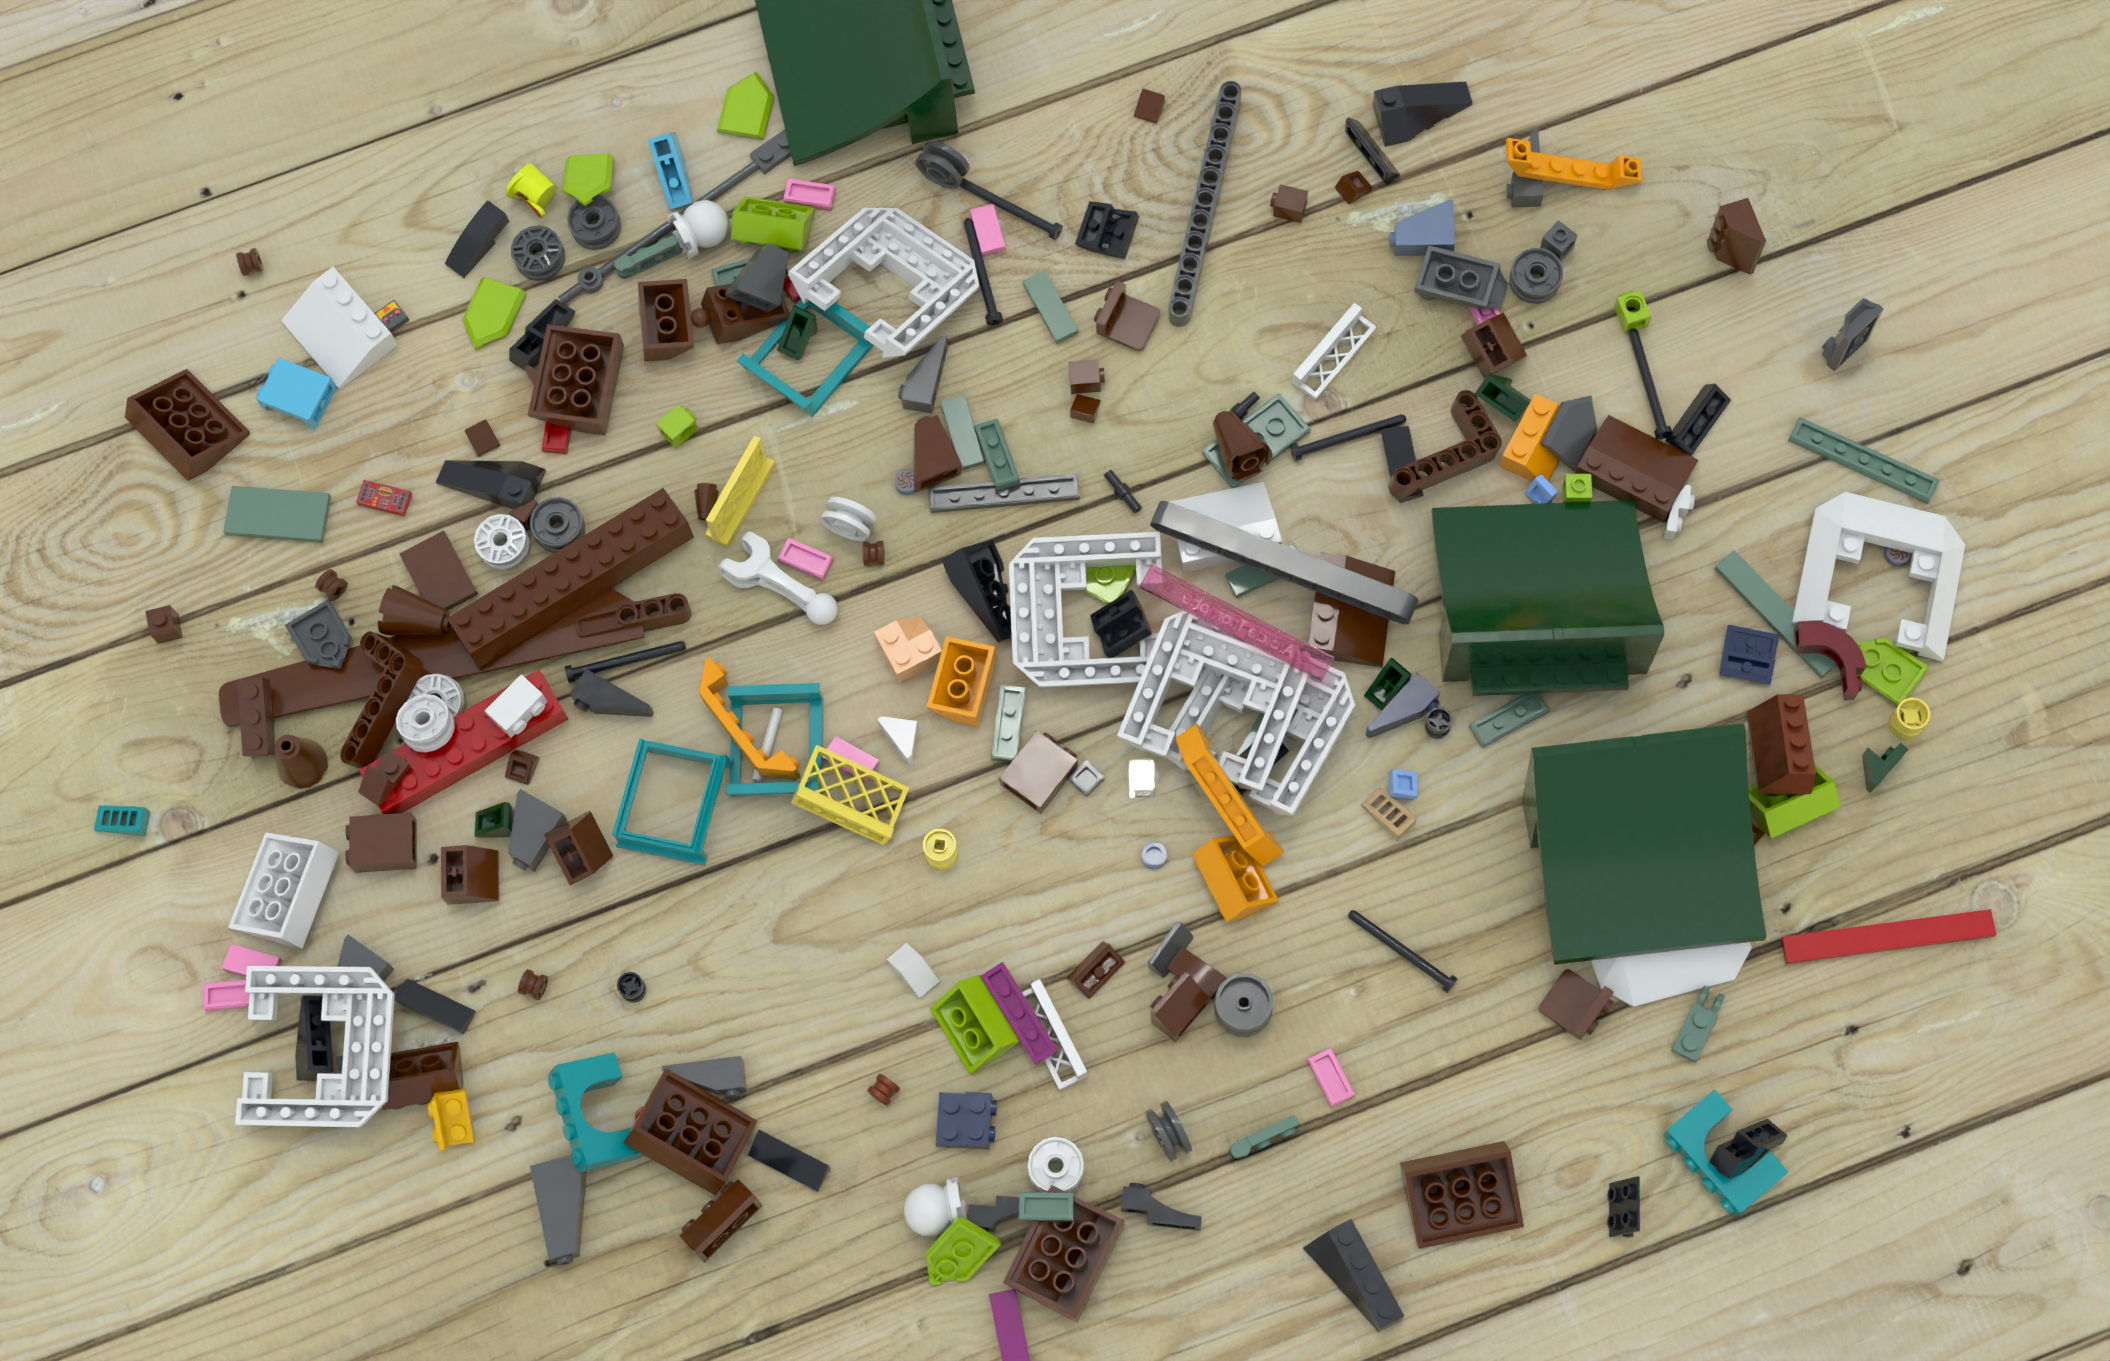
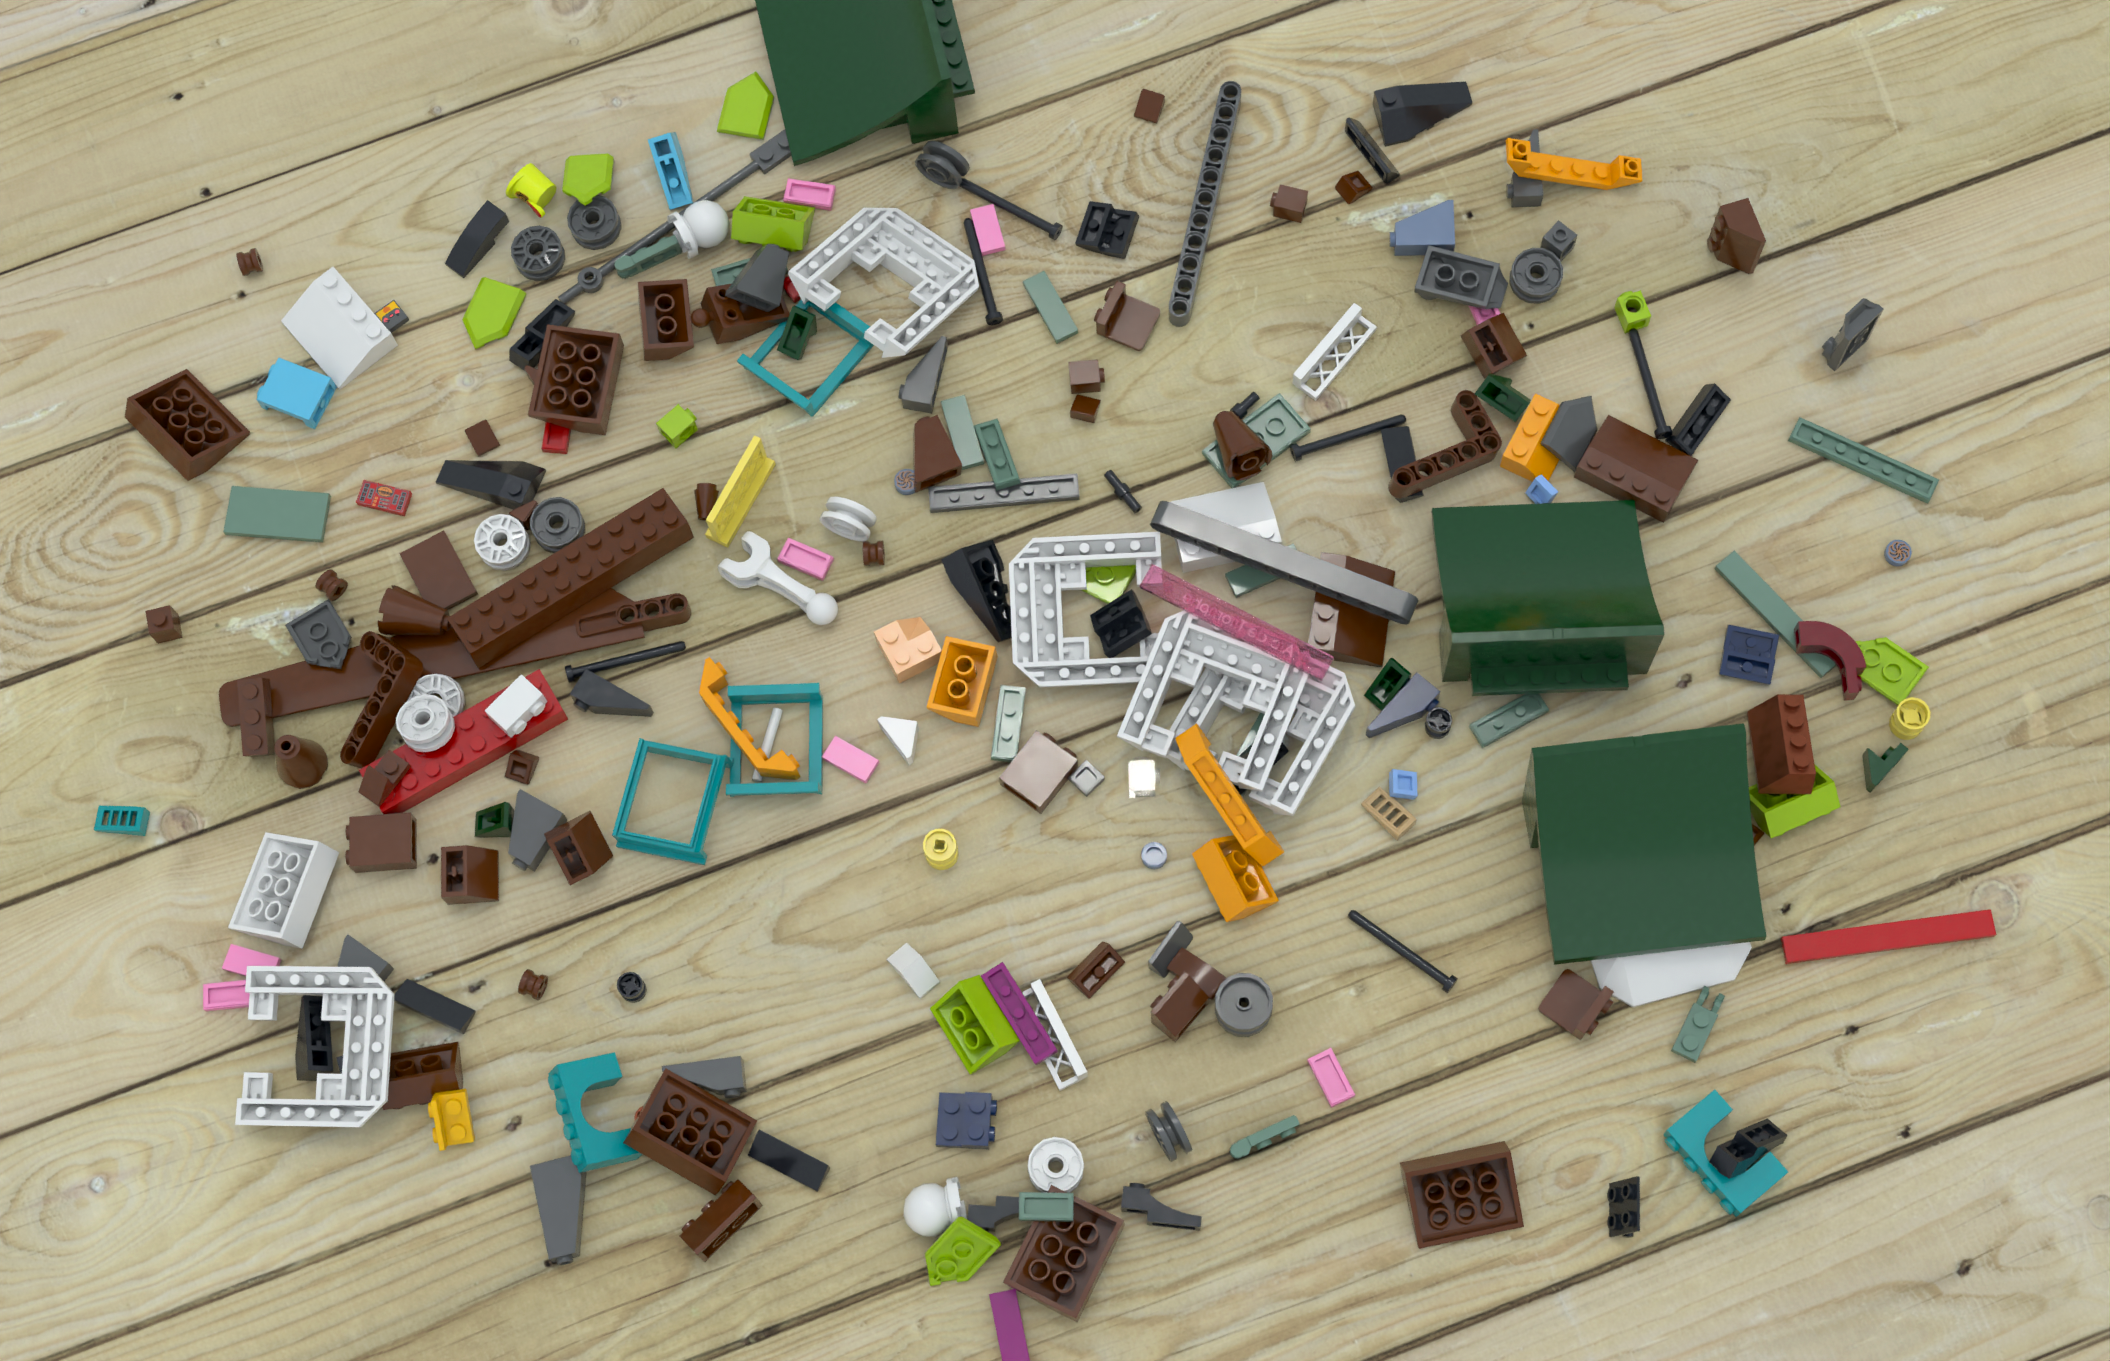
light yellow fence [791,745,909,845] -> none
copper wheel [867,1073,900,1106] -> none
black wedge [1303,1219,1404,1332] -> none
lime brick [1562,474,1592,503] -> none
white slope [1663,485,1695,540] -> none
white slope [1792,492,1965,662] -> none

